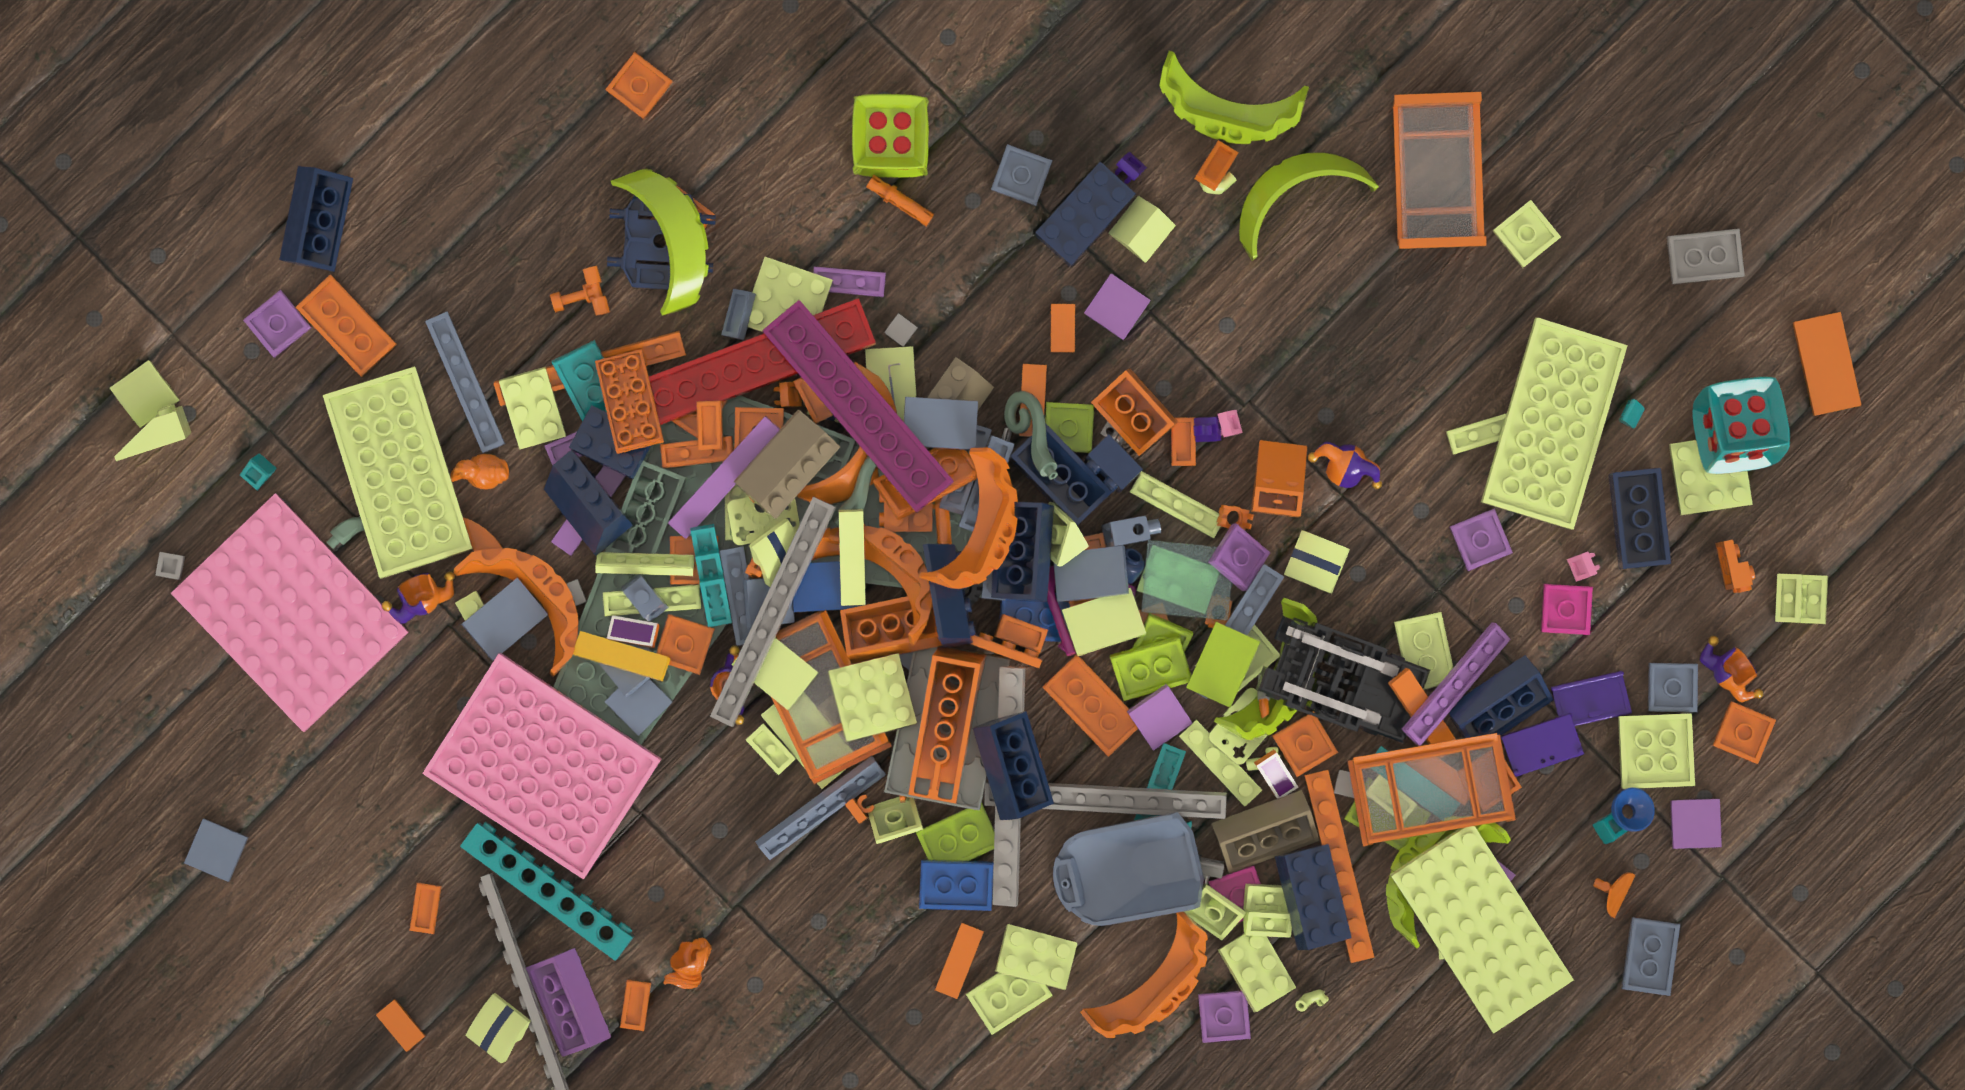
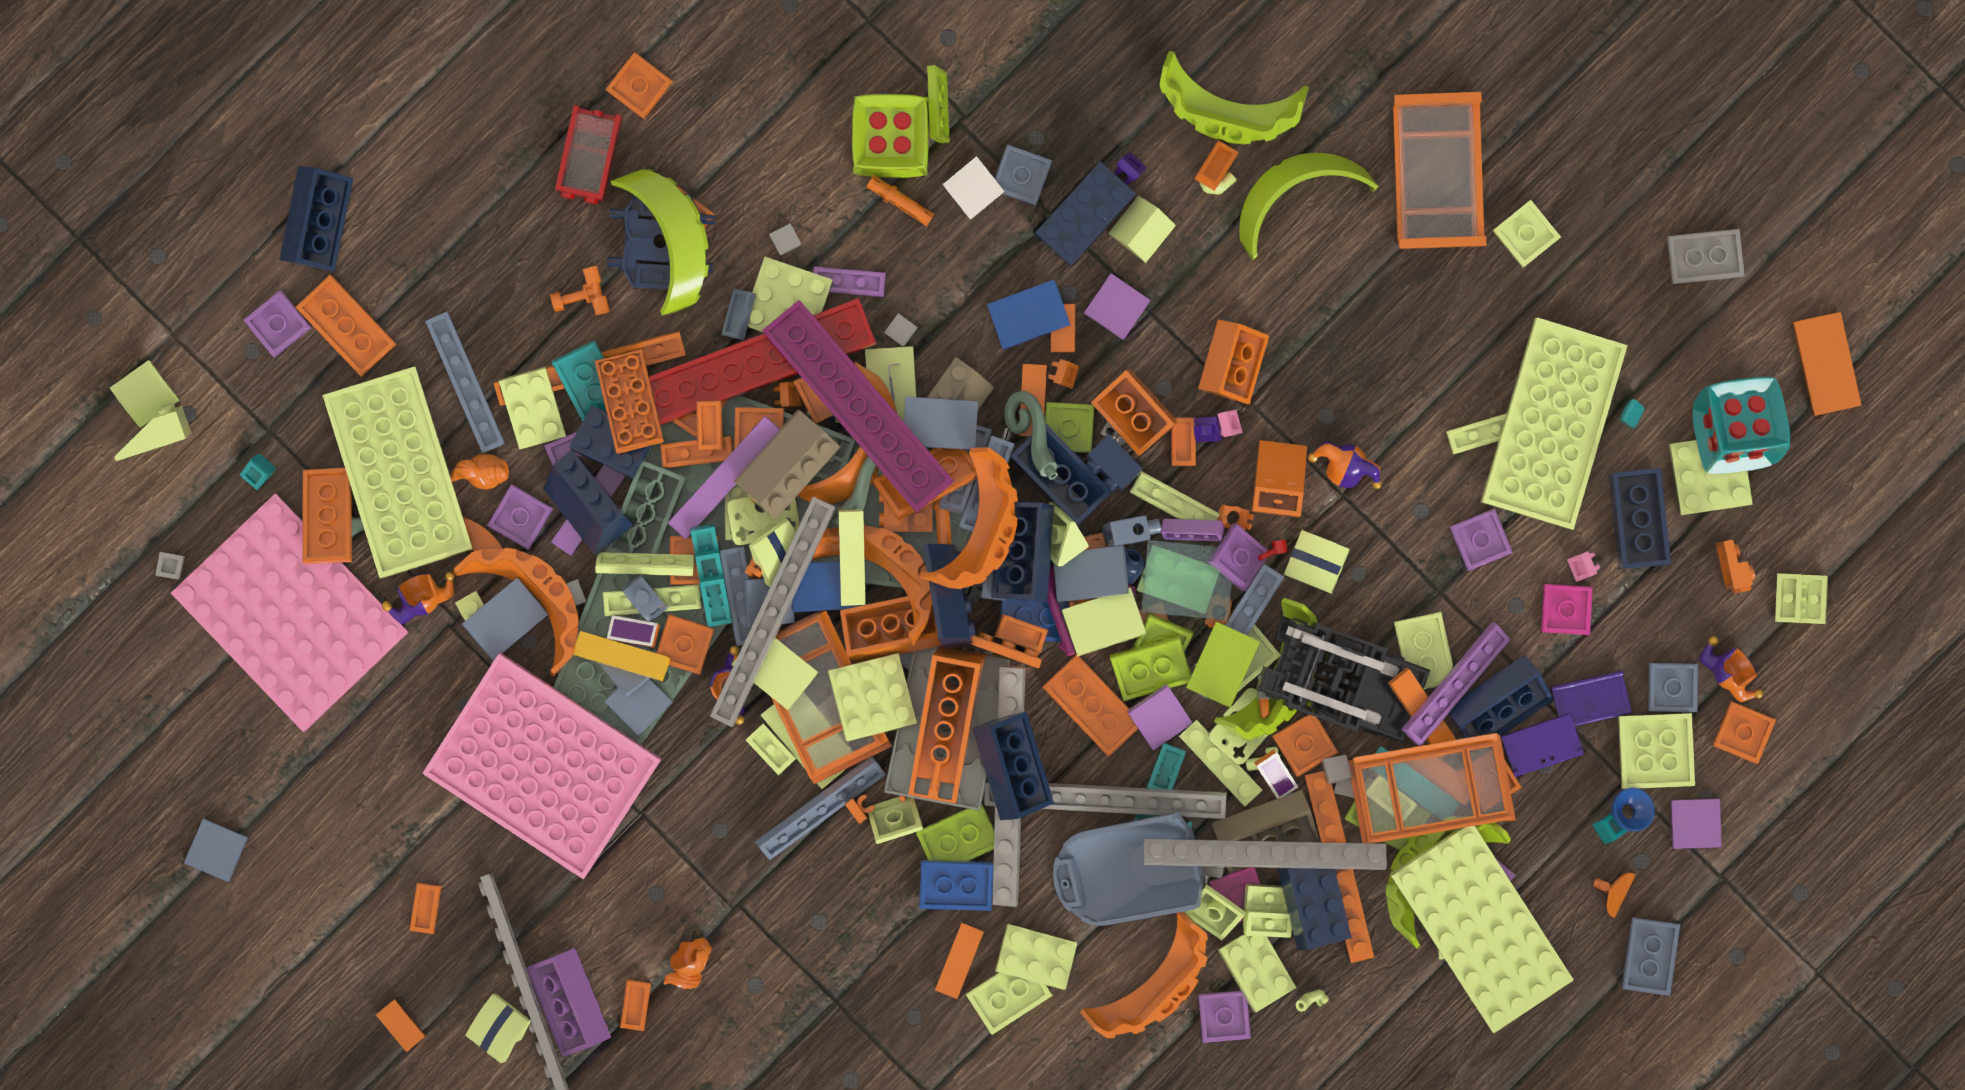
teal brick [460,822,634,961] -> none
none -> orange tile [302,468,352,564]
none -> medium lavender tile [487,484,554,550]
none -> clear door [555,105,623,205]
none -> light grey tile [769,223,802,256]
none -> lime tile [927,65,950,144]
none -> white sticker [943,156,1004,219]
none -> blue tile [987,280,1071,350]
none -> orange tile [1048,359,1079,389]
none -> light grey plate [1143,839,1387,870]
none -> medium lavender piece [1161,519,1225,541]
none -> orange slope [1198,320,1269,405]
none -> red hand [1258,540,1287,561]
none -> light grey tile [1322,755,1352,784]

